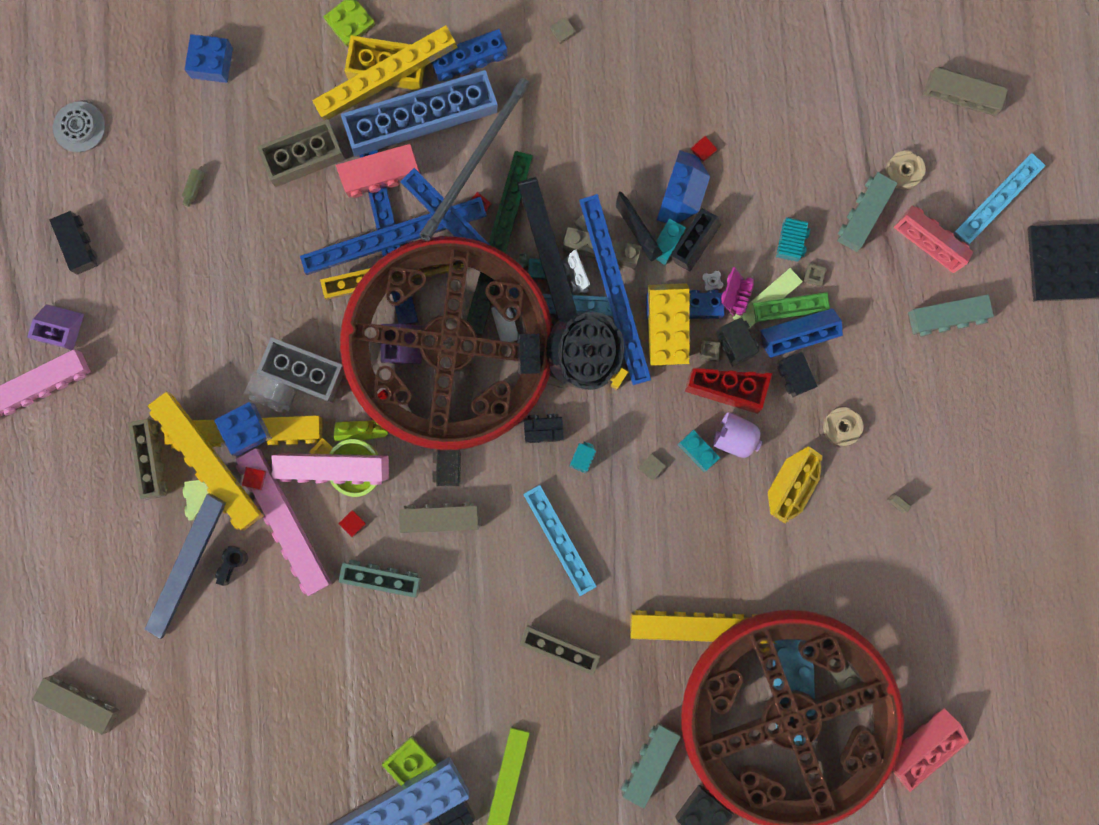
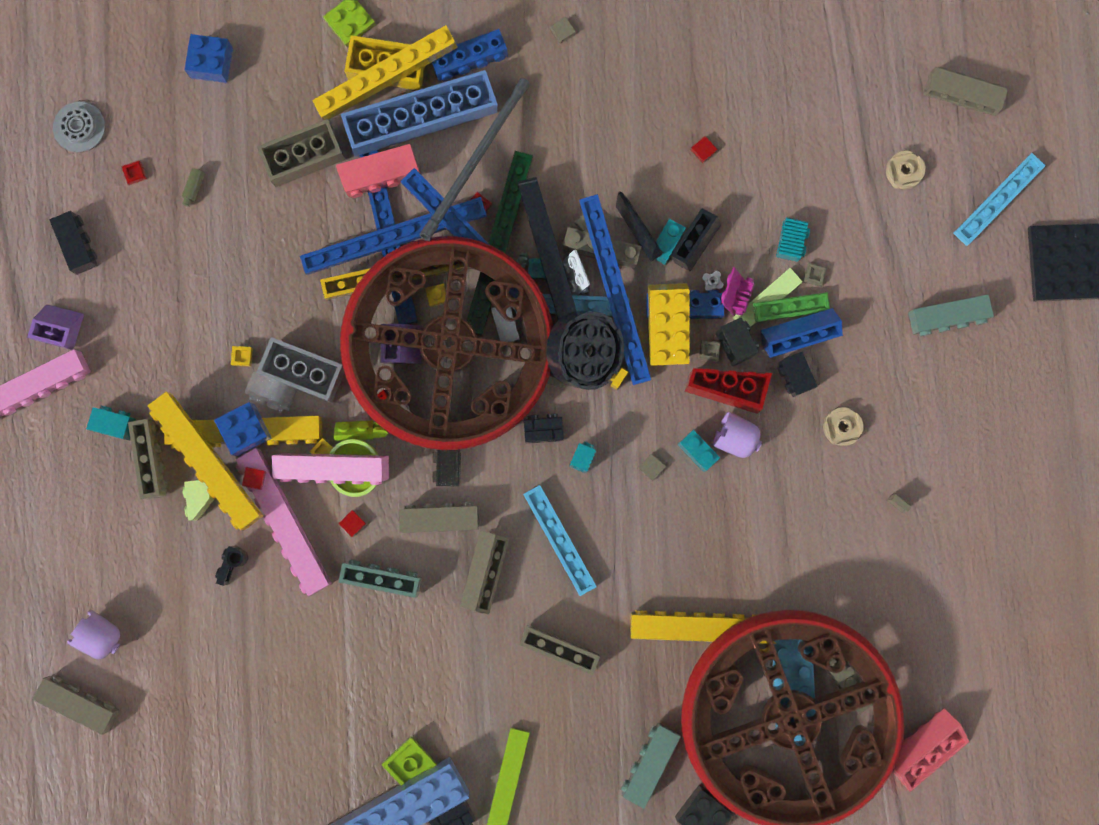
tile [145,493,226,639] -> none
black brick [517,334,540,374] -> none
blue wedge [657,150,710,223] -> none
yellow wedge [768,446,823,523] -> none
sand green brick [837,172,898,252] -> none
coral slope [893,205,973,273] -> none
none -> lavender cylinder [67,610,120,659]
none -> teal brick [86,405,136,441]
none -> red tile [121,160,147,185]
none -> yellow plate [231,346,253,367]
none -> yellow plate [425,284,449,307]
none -> dark tan brick [460,531,509,614]

